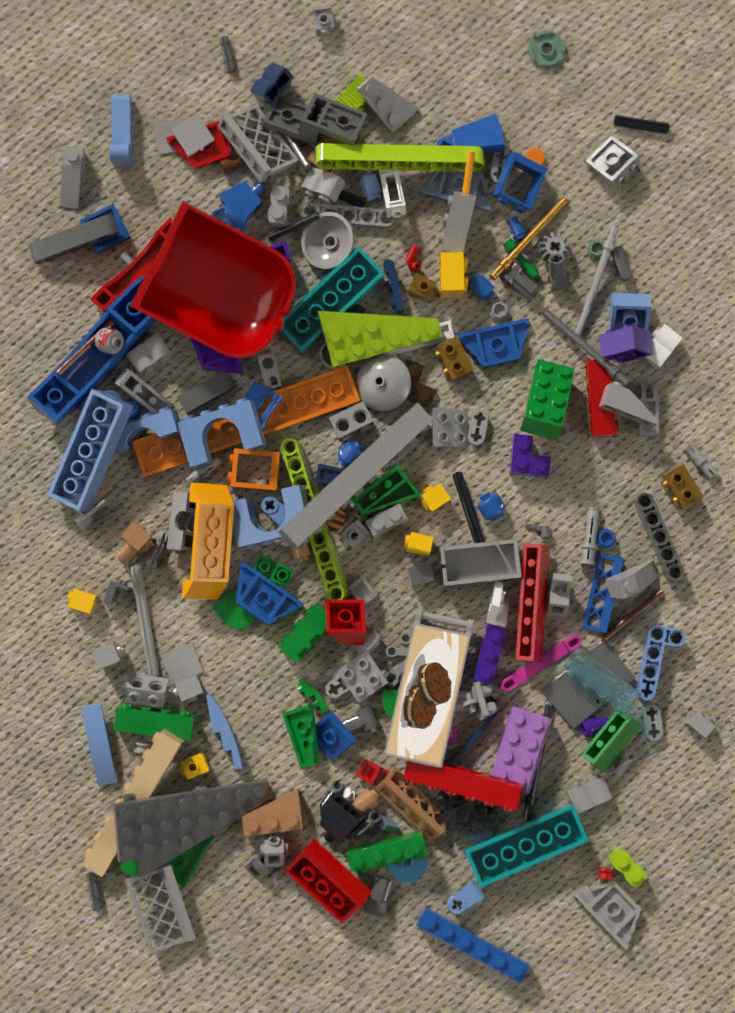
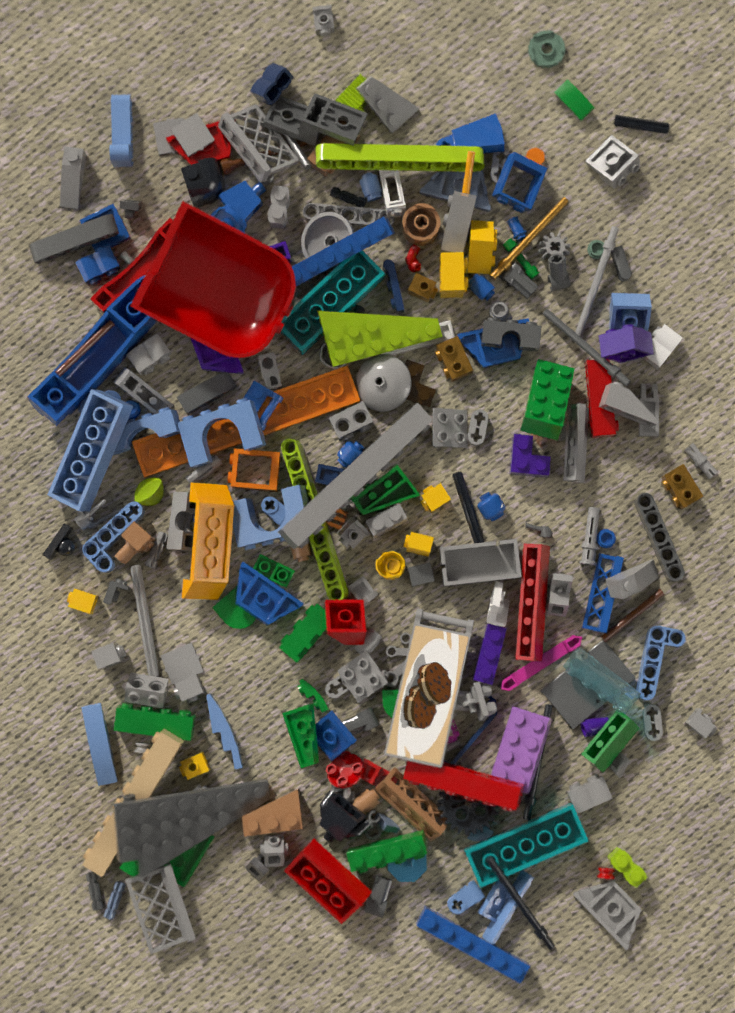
light grey head [95,328,124,354] -> none
dark grey axle [219,36,236,73] -> none
black bar [267,212,320,242] -> none
light grey brick [301,167,345,203] -> none
none -> black tile [43,524,75,560]
none -> blue brick [75,246,121,285]
none -> medium blue beam [82,502,145,573]
none -> sand blue axle [104,881,126,920]
none -> dark grey tile [119,199,142,219]
none -> lime piece [134,477,164,506]
none -> black brick [181,158,225,208]
none -> blue arch [292,216,395,287]
none -> red dish [326,751,364,789]
none -> yellow hair [375,551,406,580]
none -> medium nougat brick [402,203,440,246]
none -> yellow brick [468,220,497,274]
none -> medium blue bracket [478,870,534,945]
none -> dark grey arch [481,318,542,352]
none -> black bar [486,855,555,950]
none -> green slope [554,79,595,121]
none -> light grey fence [563,403,589,483]

